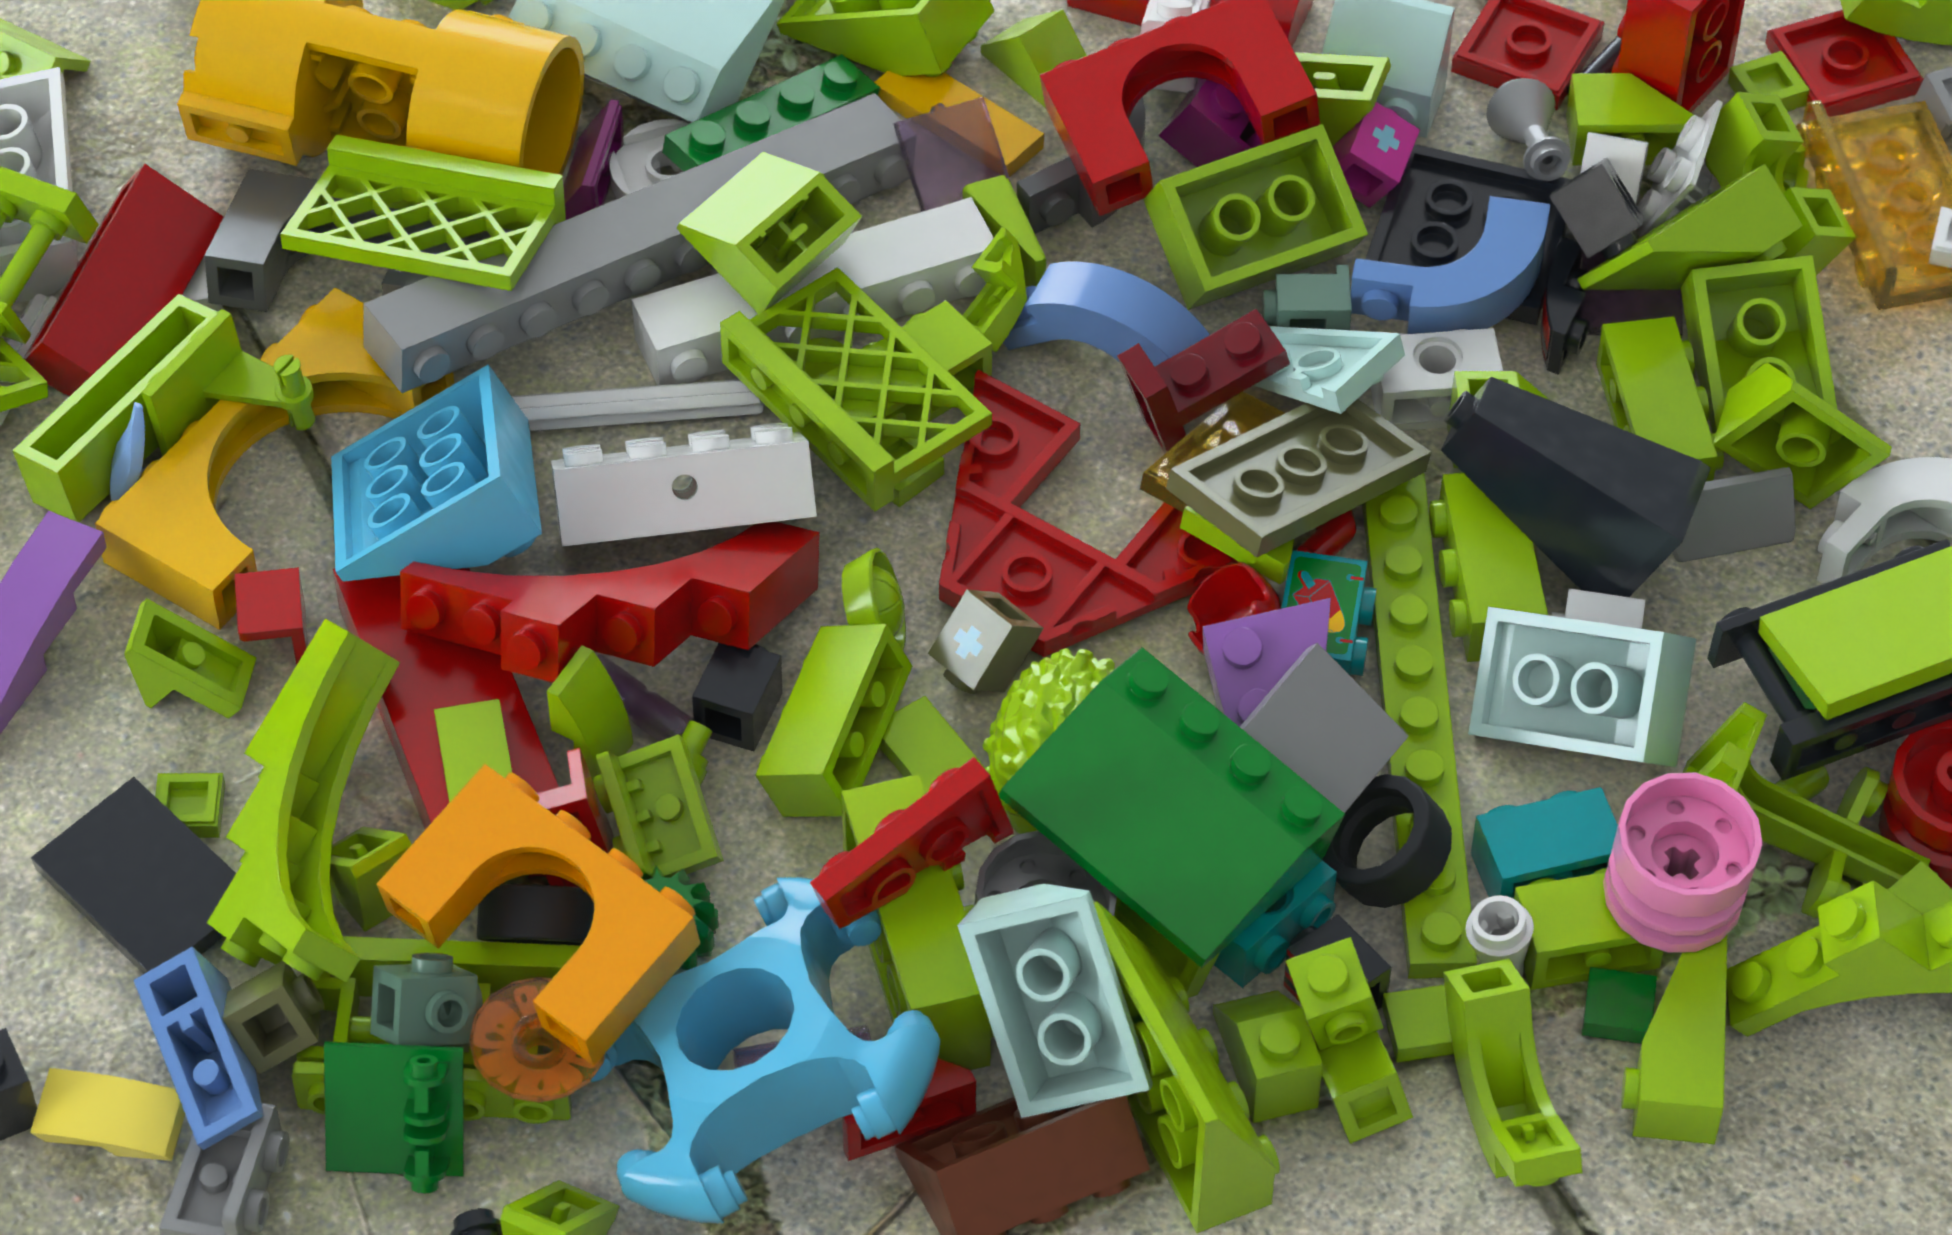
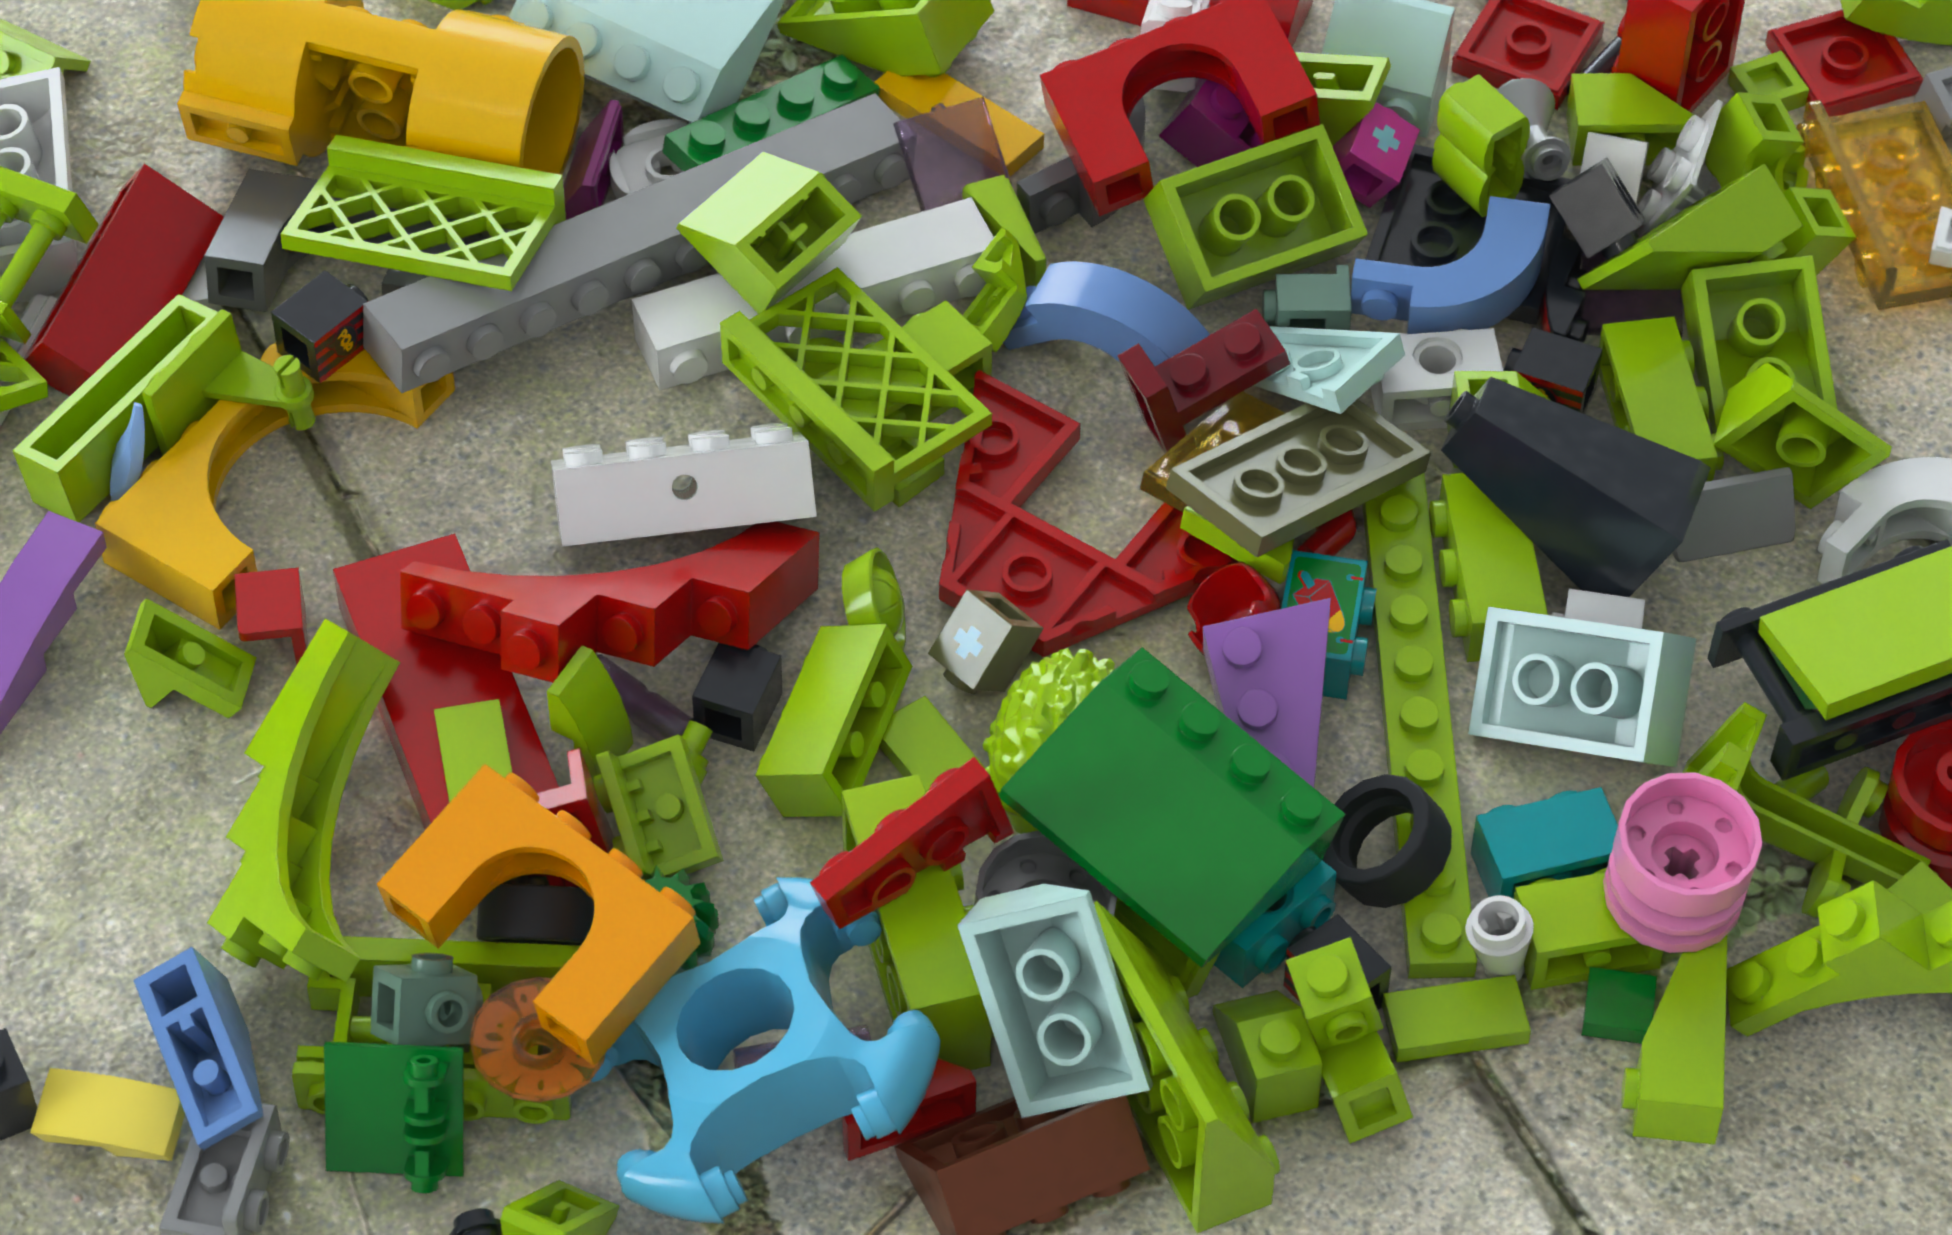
black tile [31,776,236,974] -> none
lime tile [155,773,225,838] -> none
olive brick [223,961,325,1075] -> none
lime slope [330,826,412,932] -> none
medium azure slope [331,364,542,582] -> none
white axle [512,379,764,431] -> none
lime slope [981,9,1087,108] -> none
light grey tile [1240,643,1408,813] -> none
lime arch [1443,959,1583,1187] -> none
none -> black brick [271,270,369,384]
none -> lime brick [1432,74,1530,217]
none -> black brick [1504,327,1603,414]

